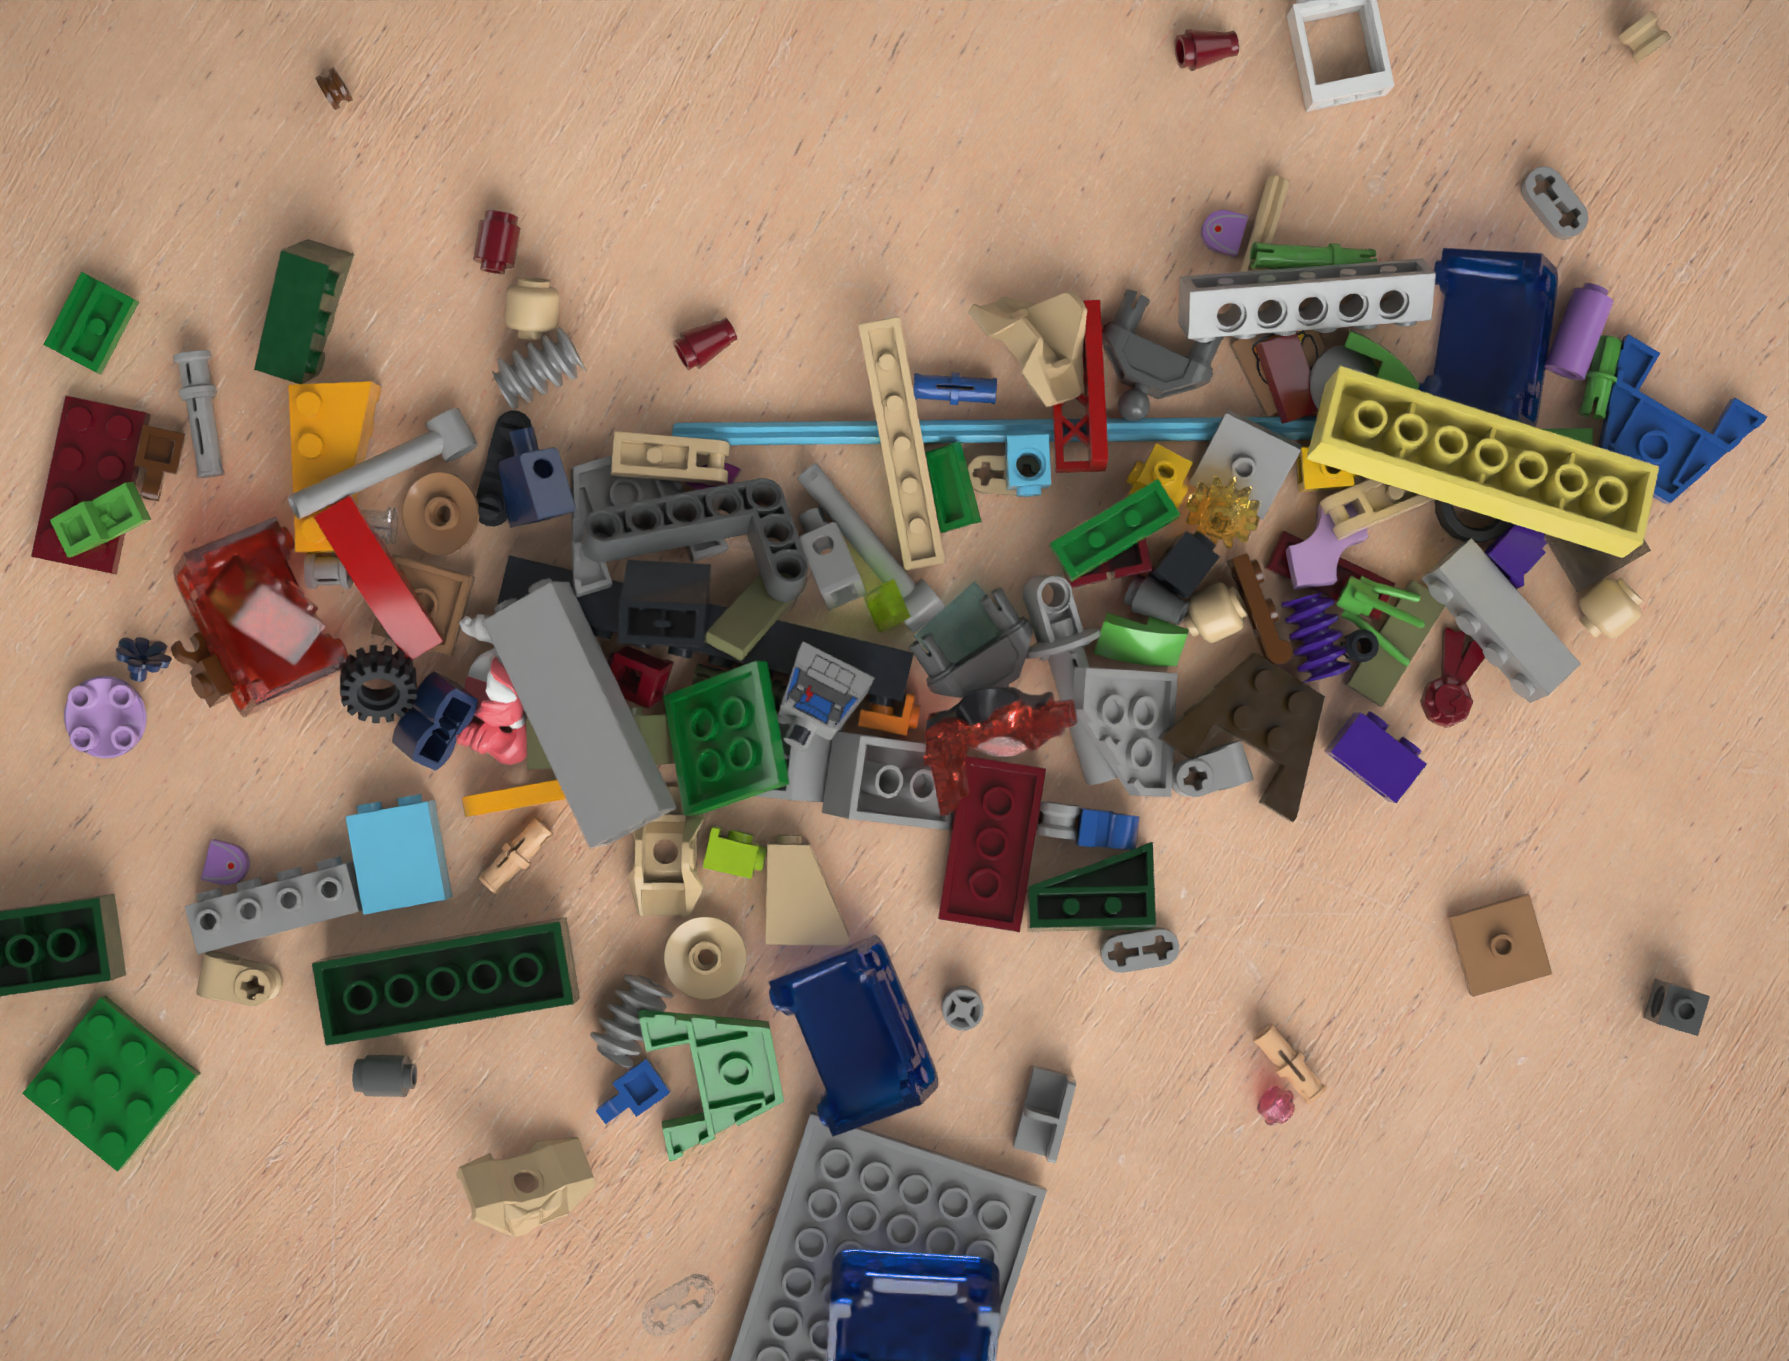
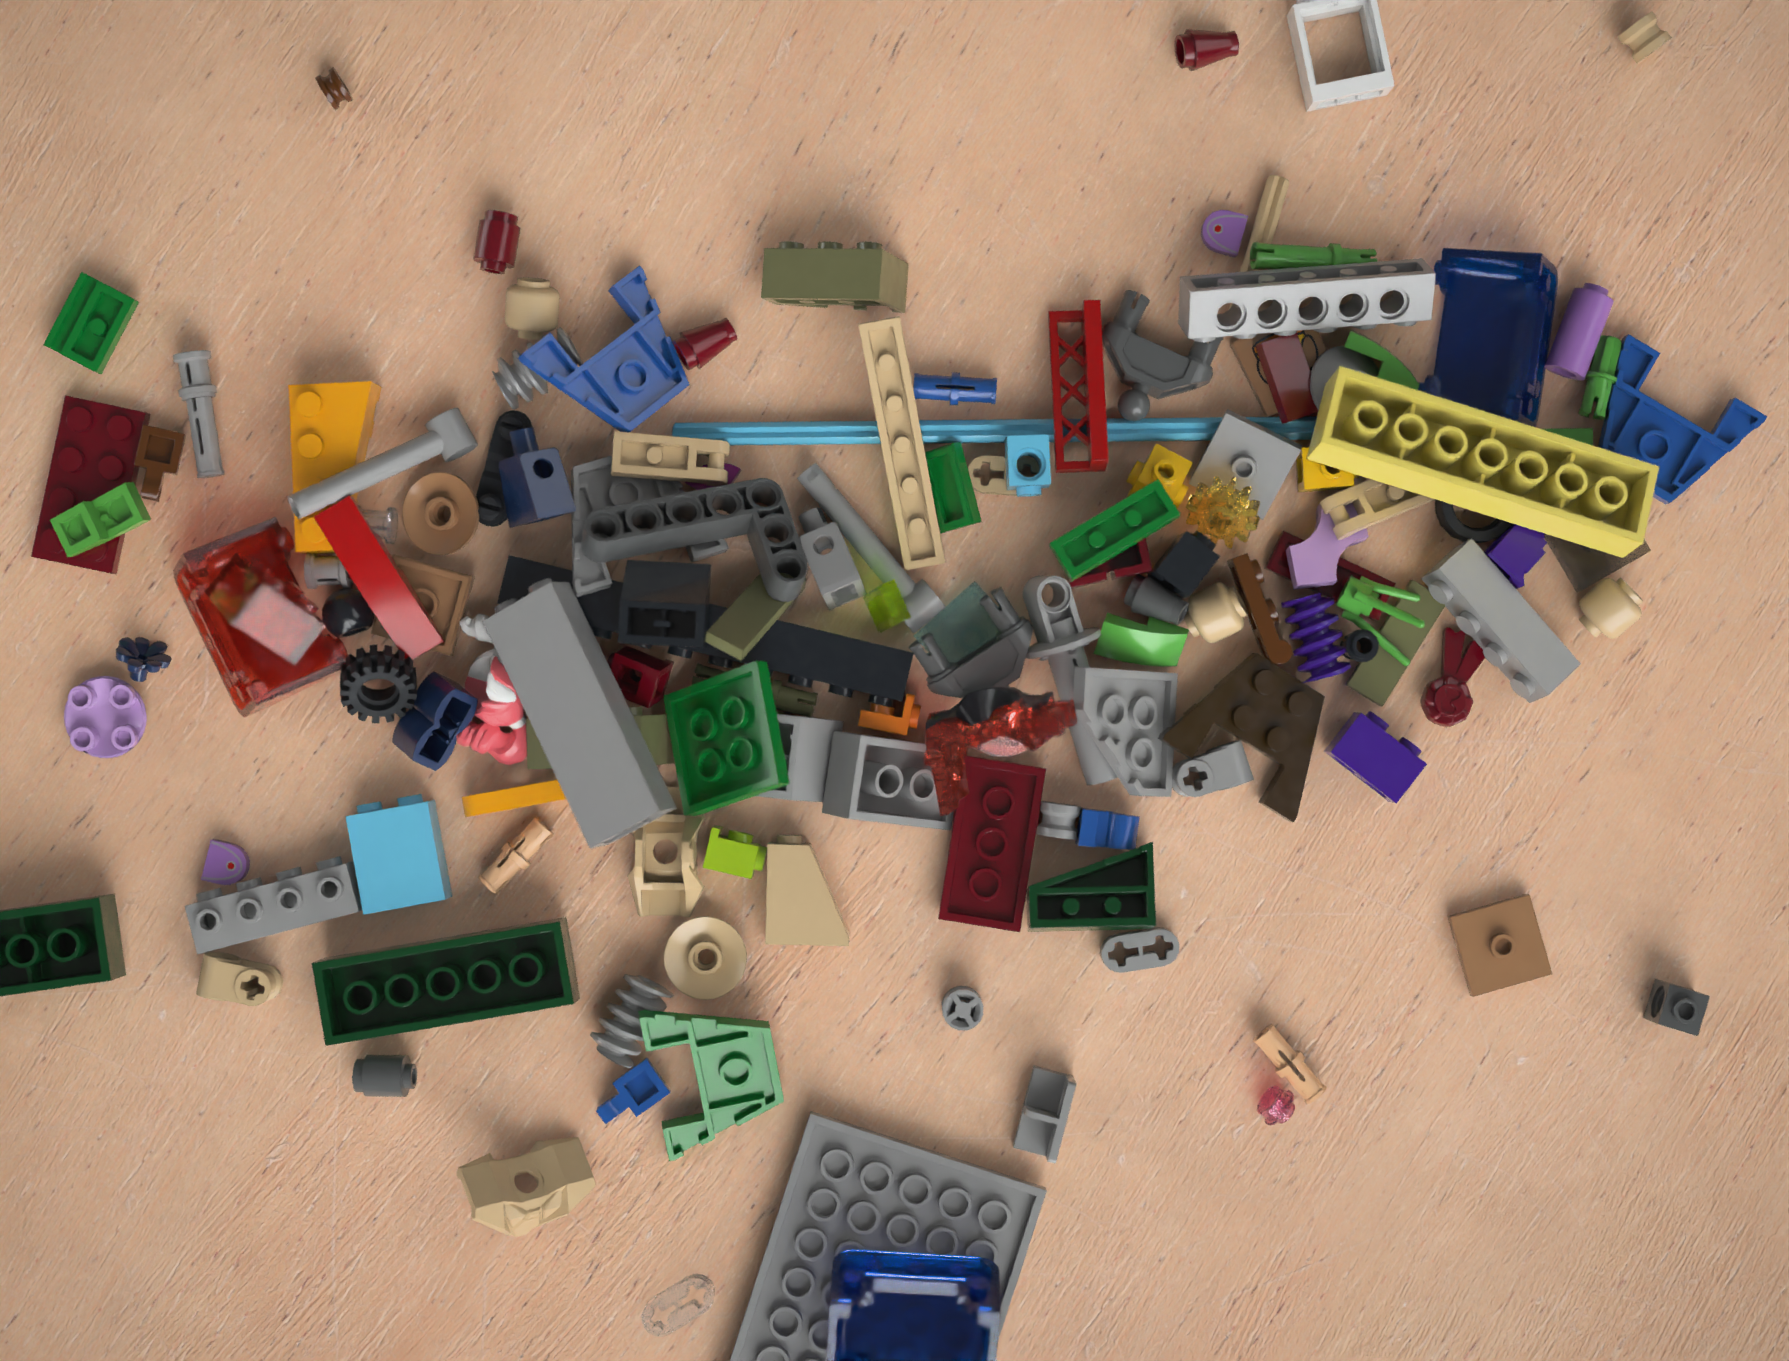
green plate [22,996,201,1172] -> none
reddish brown plate [171,632,235,708] -> none
dark green wedge [254,239,354,384] -> none
clear blue windscreen [768,935,938,1137] -> none
torso [779,642,874,751] -> none
tan piece [968,291,1087,407] -> none
light grey beam [1521,167,1588,240] -> none
none -> black piece [322,588,374,638]
none -> blue wing [518,265,690,433]
none -> olive wedge [761,241,908,313]

